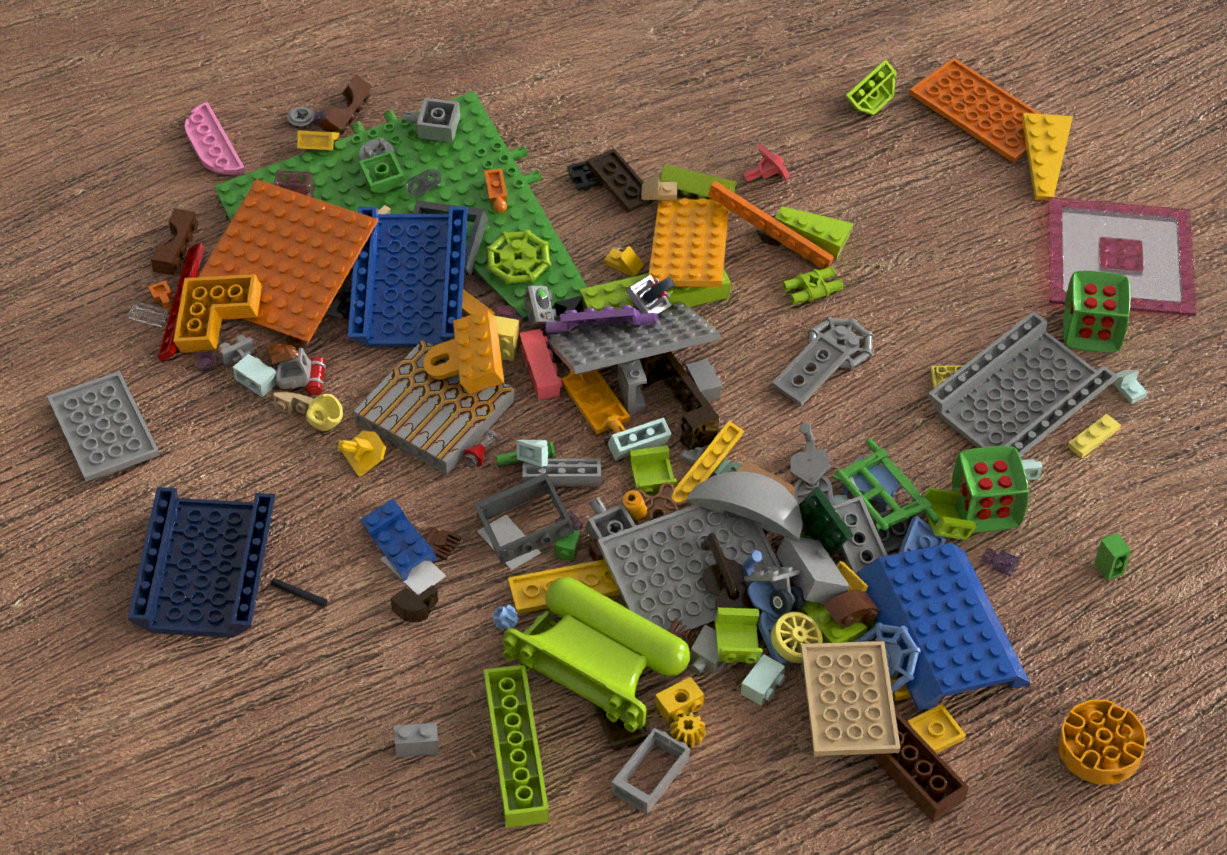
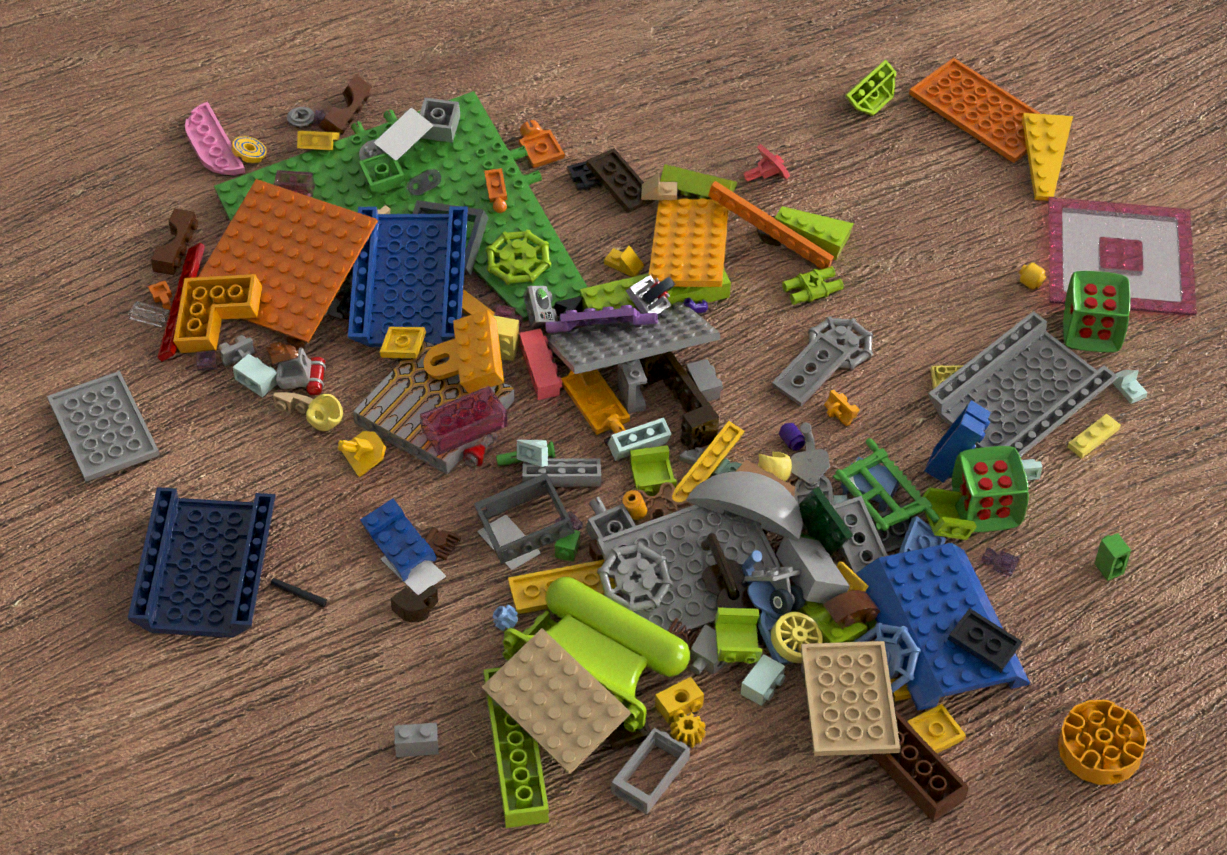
none -> yellow tile [231,136,267,163]
none -> white sticker [374,108,433,160]
none -> yellow plate [379,327,426,358]
none -> clear pink brick [420,386,508,455]
none -> tan plate [482,628,631,774]
none -> orange plate [518,120,565,169]
none -> light grey plate [597,542,673,612]
none -> dark purple arm [683,298,708,314]
none -> light yellow piece [758,451,792,482]
none -> dark purple brick [779,423,805,451]
none -> light orange hips [824,390,860,426]
none -> blue piece [924,400,991,483]
none -> black plate [948,608,1023,673]
none -> yellow head [1019,262,1046,290]

